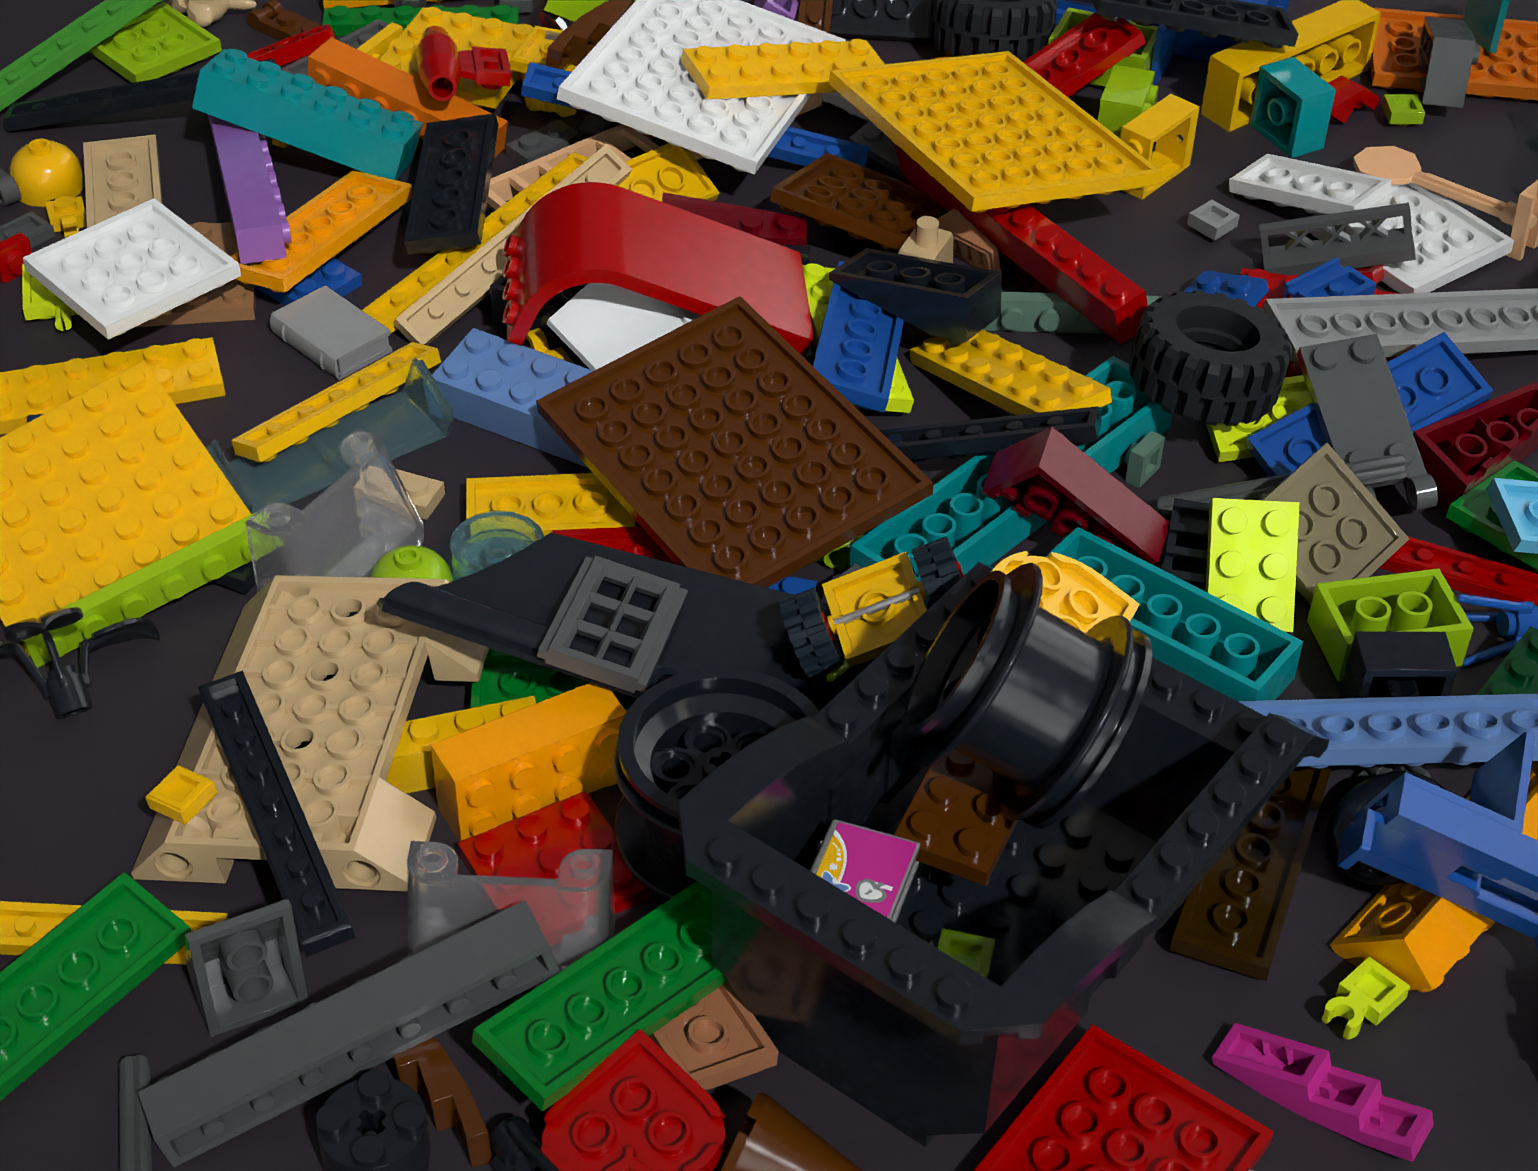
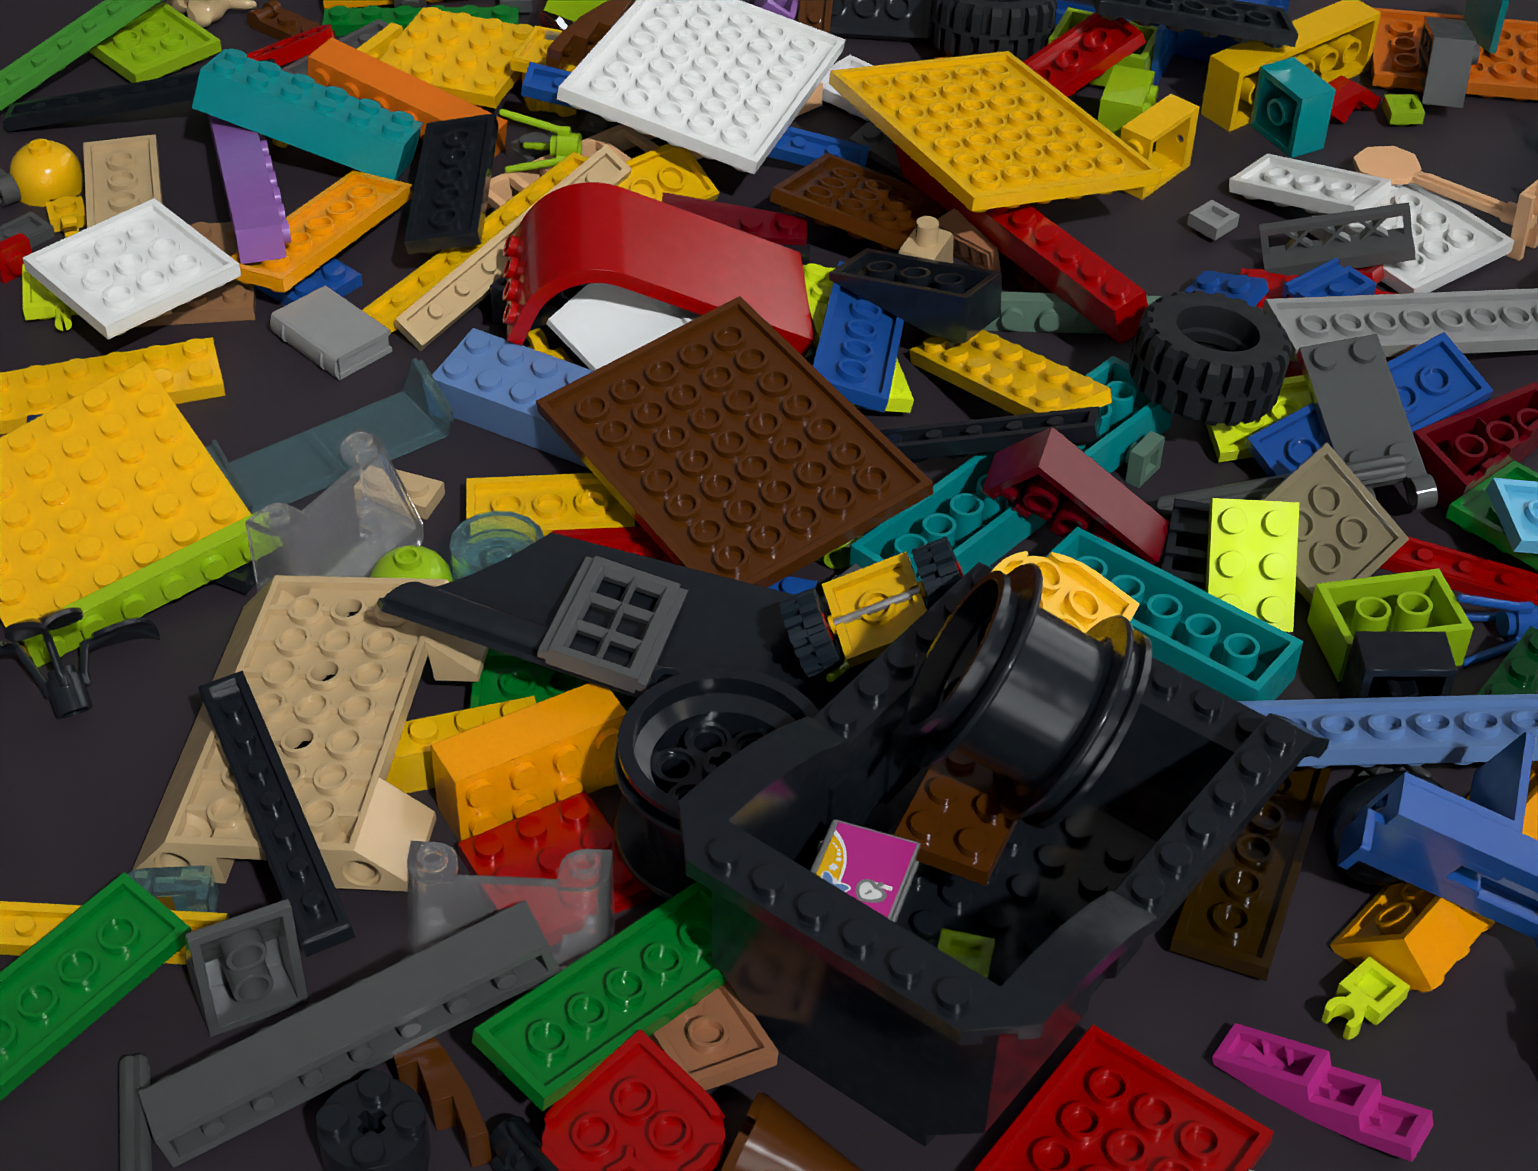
yellow tile [145,765,218,825] -> none
yellow plate [231,342,441,463] -> none
red plate [417,26,511,101] -> none
yellow plate [680,39,885,100] -> none
none -> clear light blue leg [128,865,219,913]
none -> lime plant [499,109,582,173]

